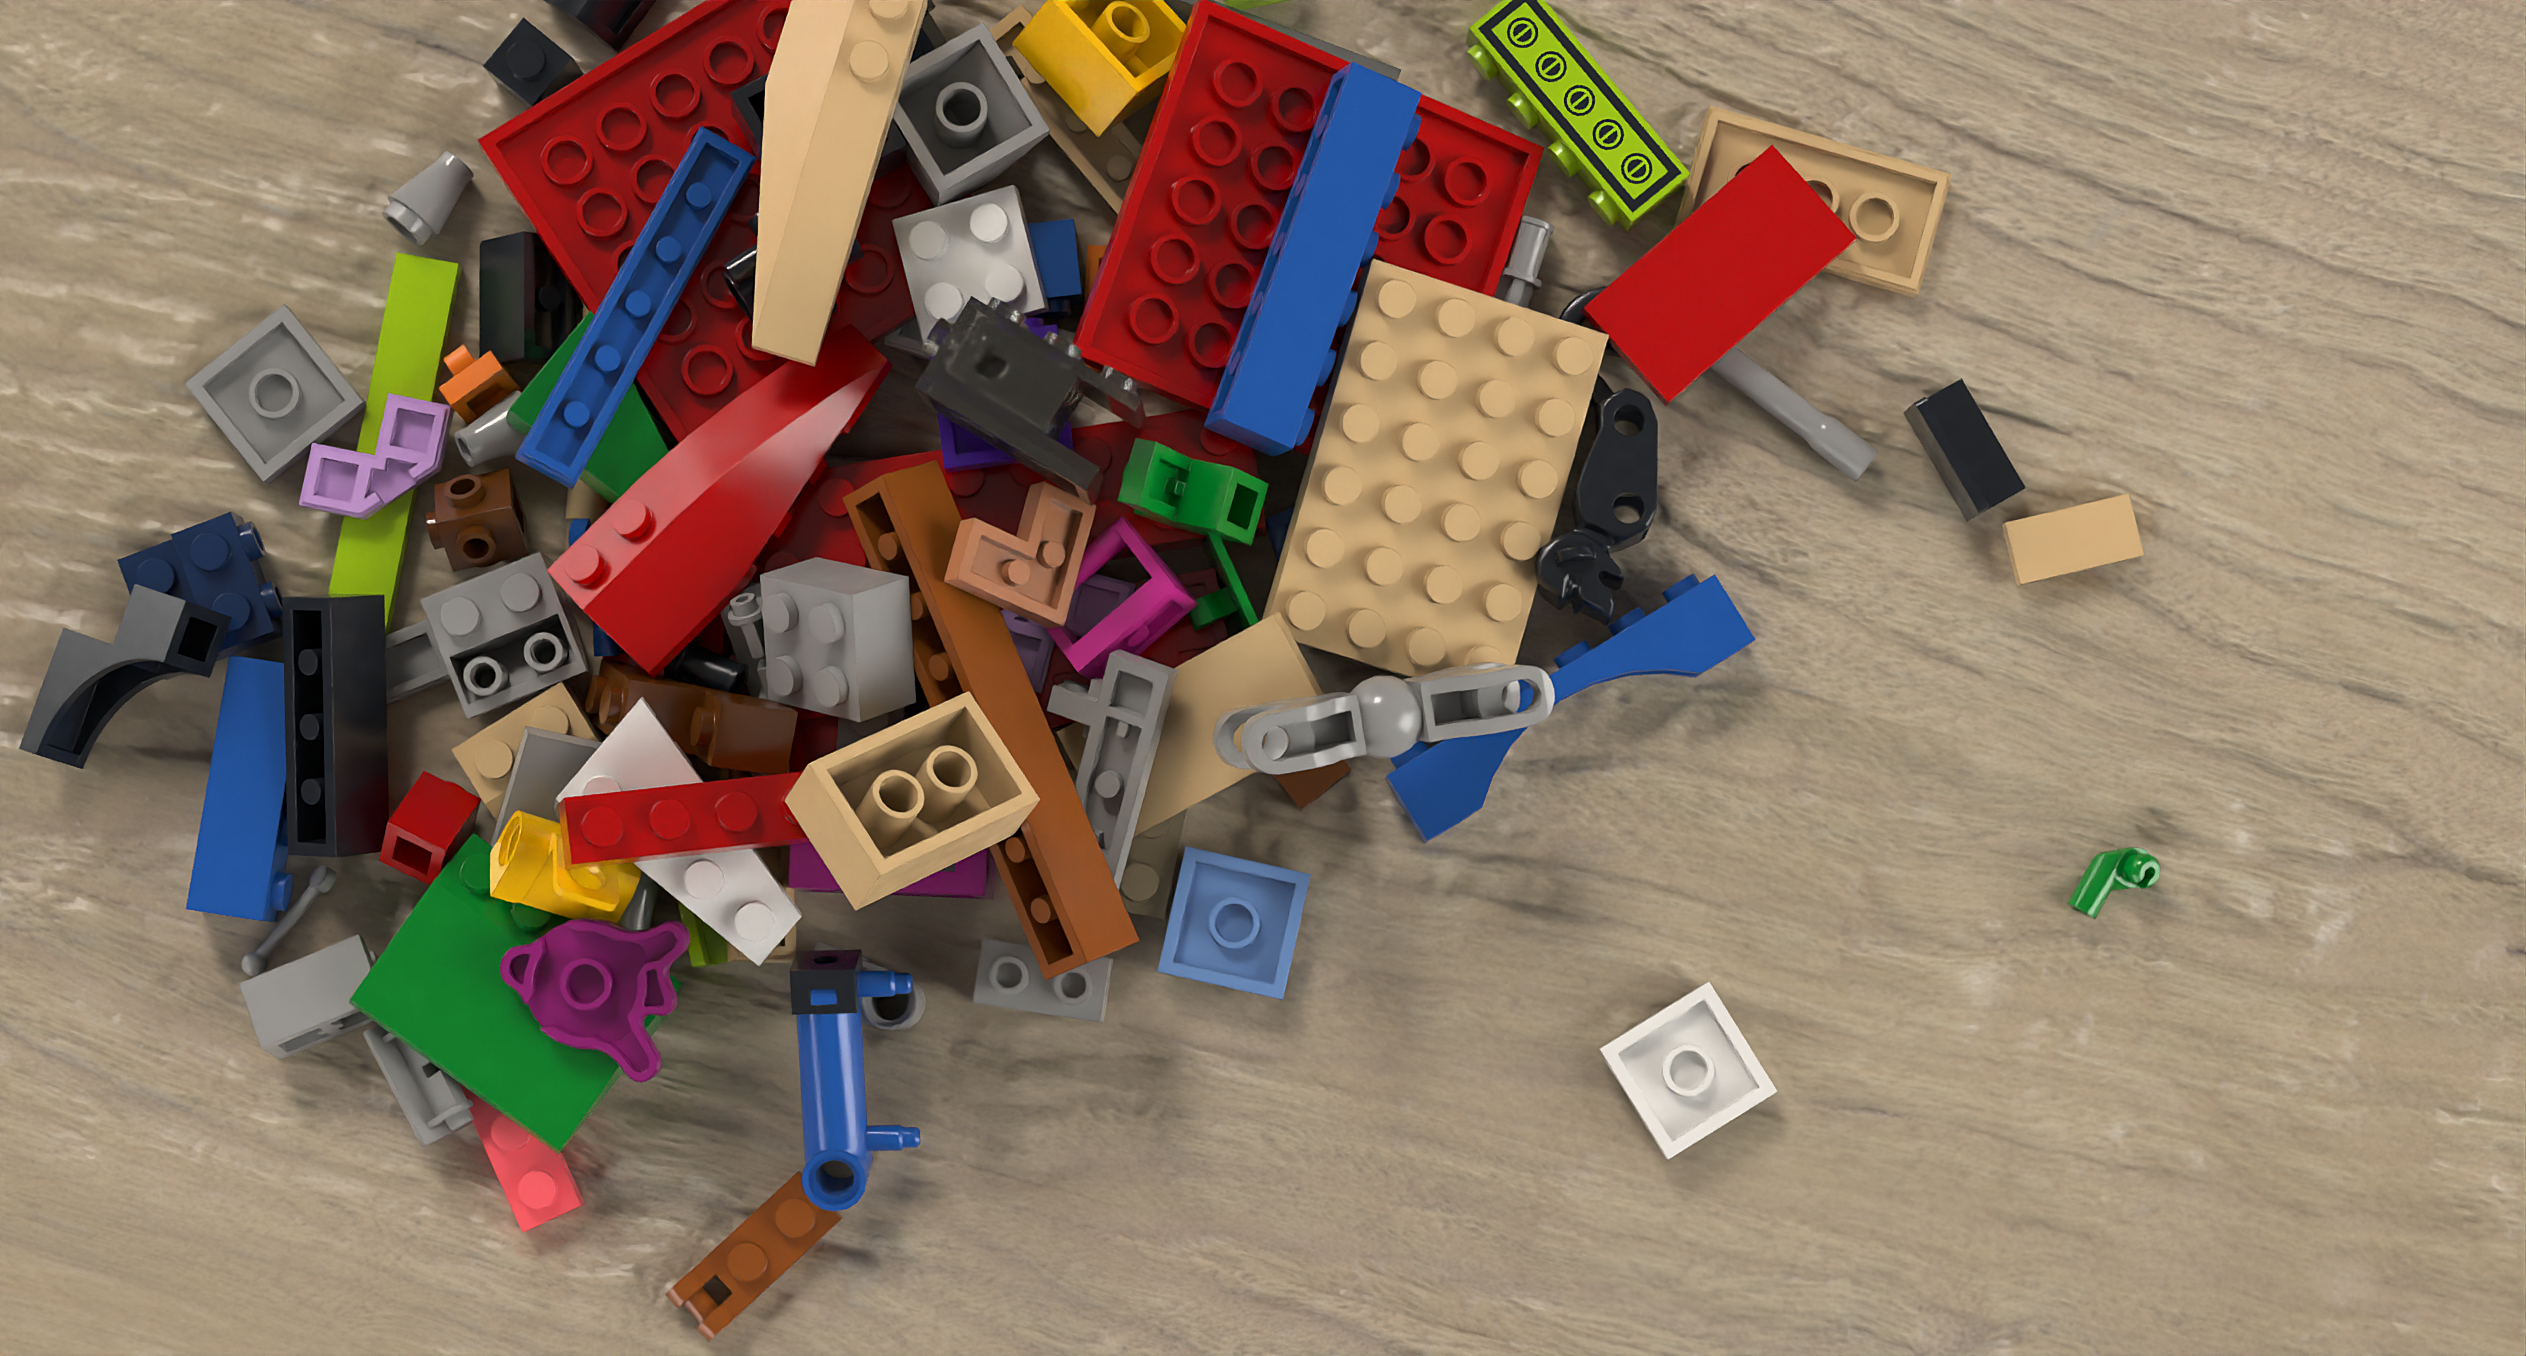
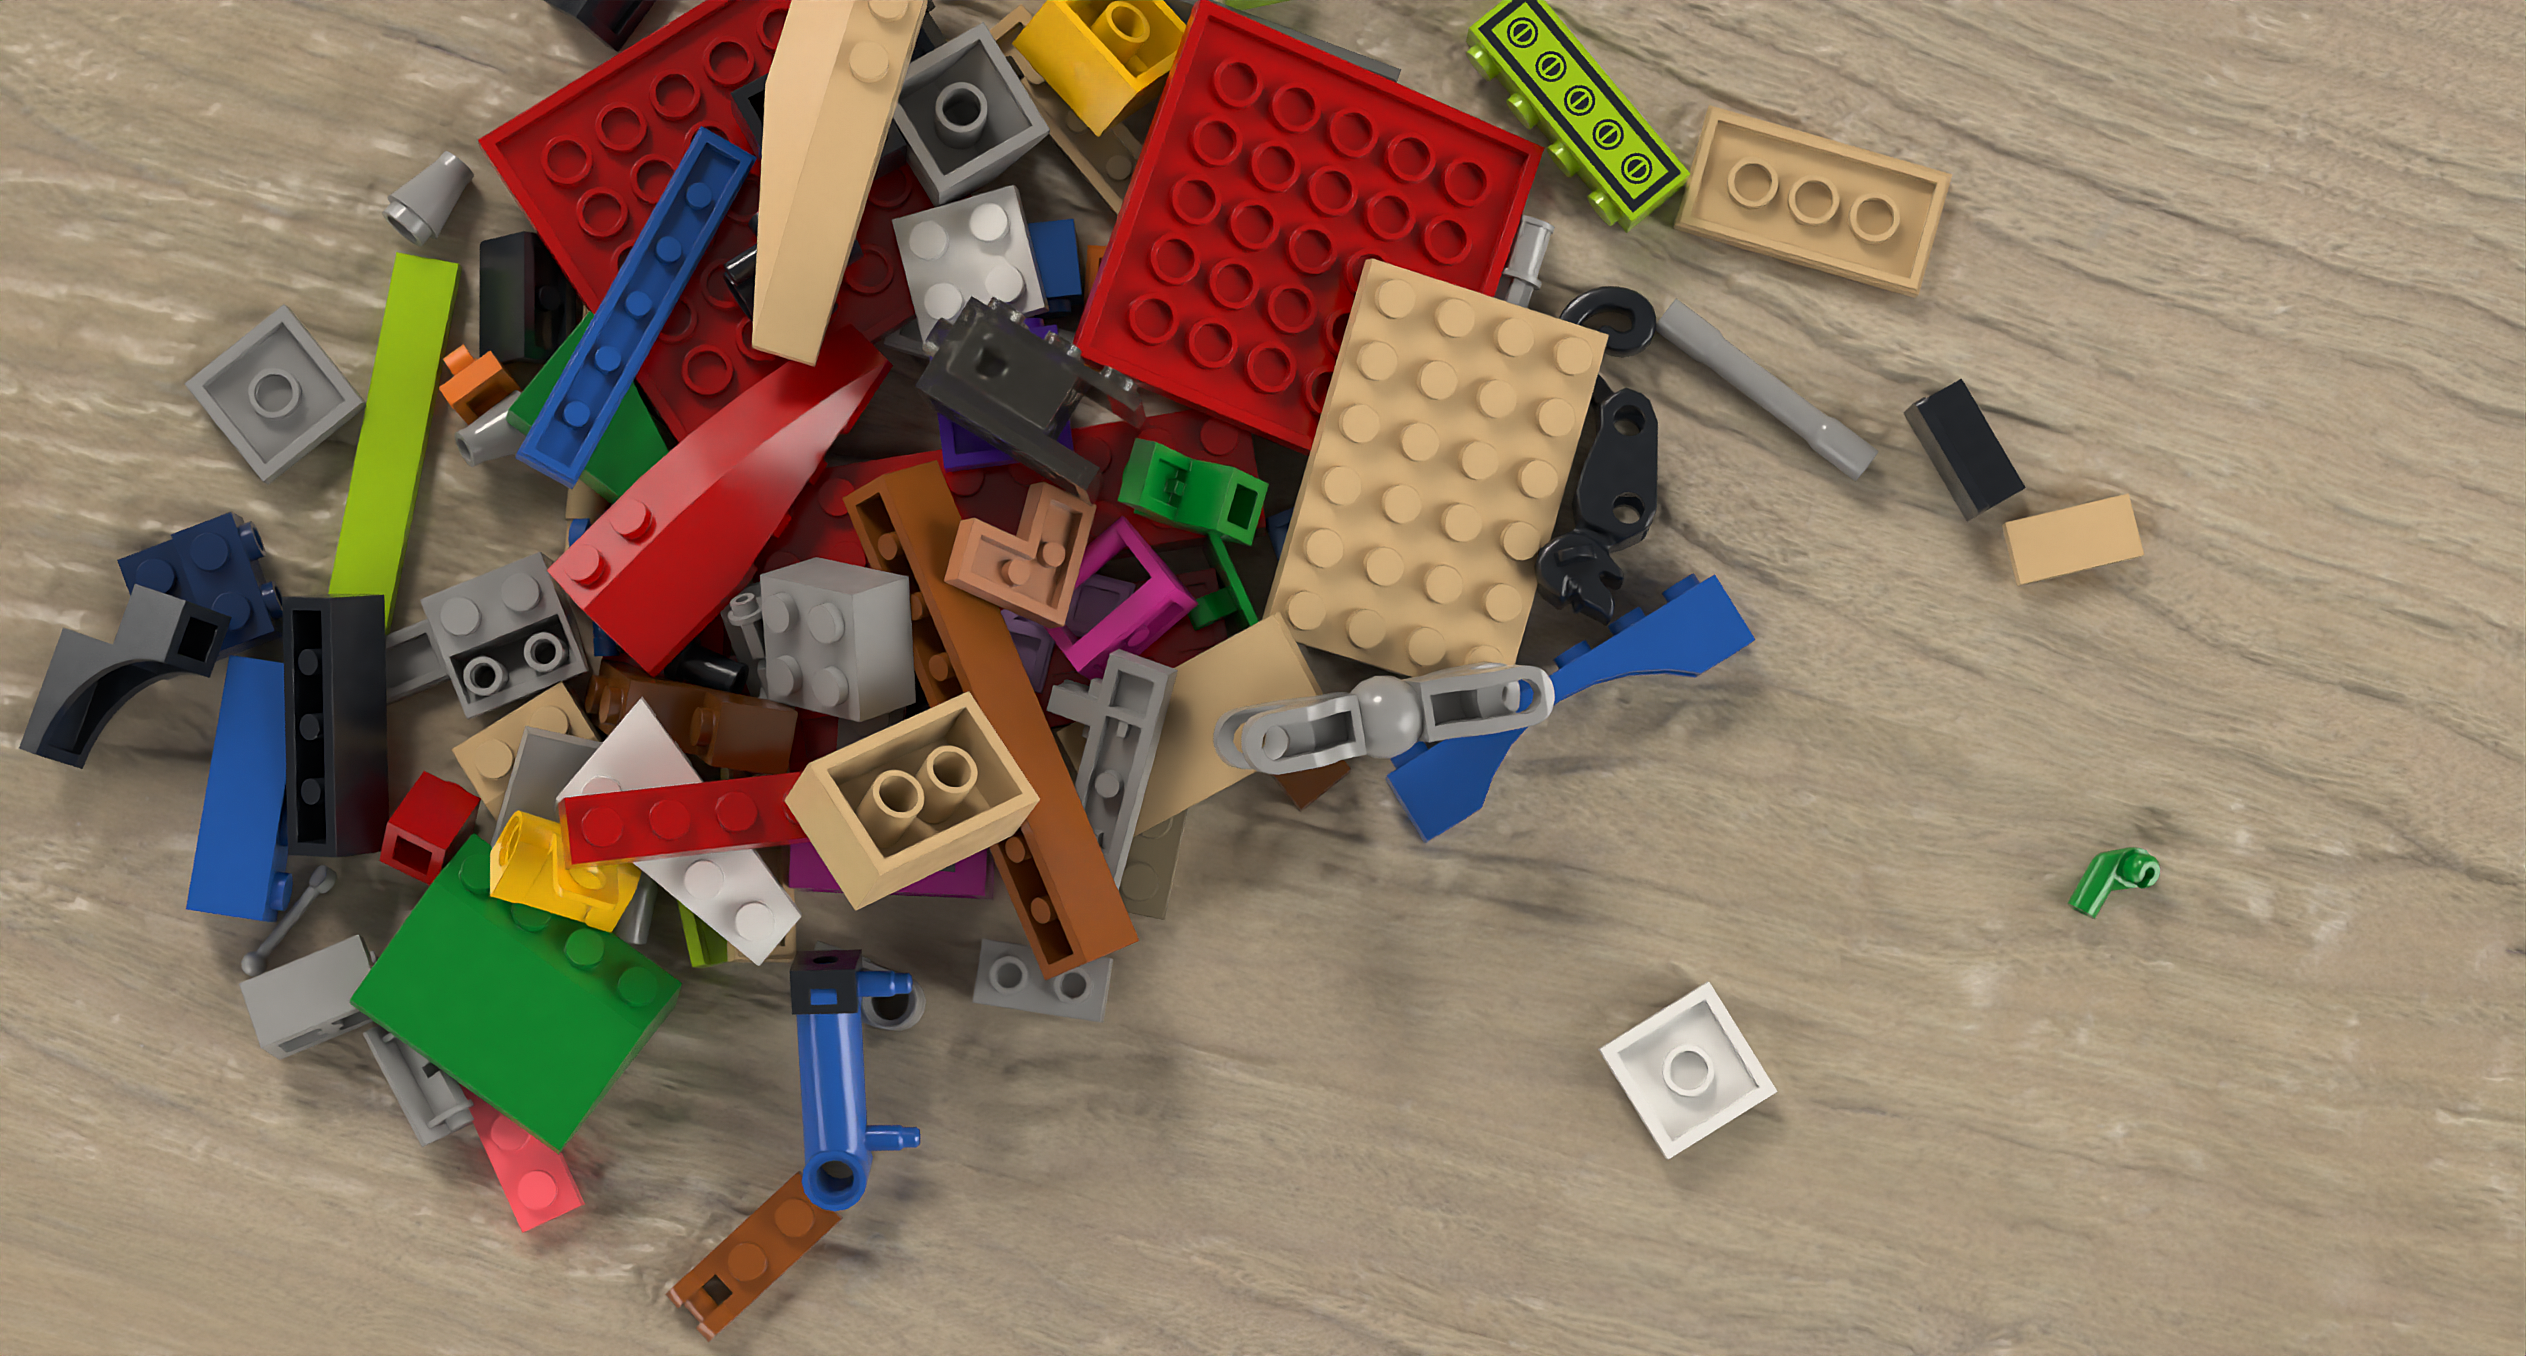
lavender tile [299,393,454,520] -> none
reddish brown brick [426,468,528,572] -> none
black brick [483,17,584,109] -> none
magenta tile [500,917,691,1083] -> none
medium blue plate [1157,846,1311,1000] -> none
blue brick [1204,62,1422,457] -> none
red tile [1581,144,1857,406] -> none

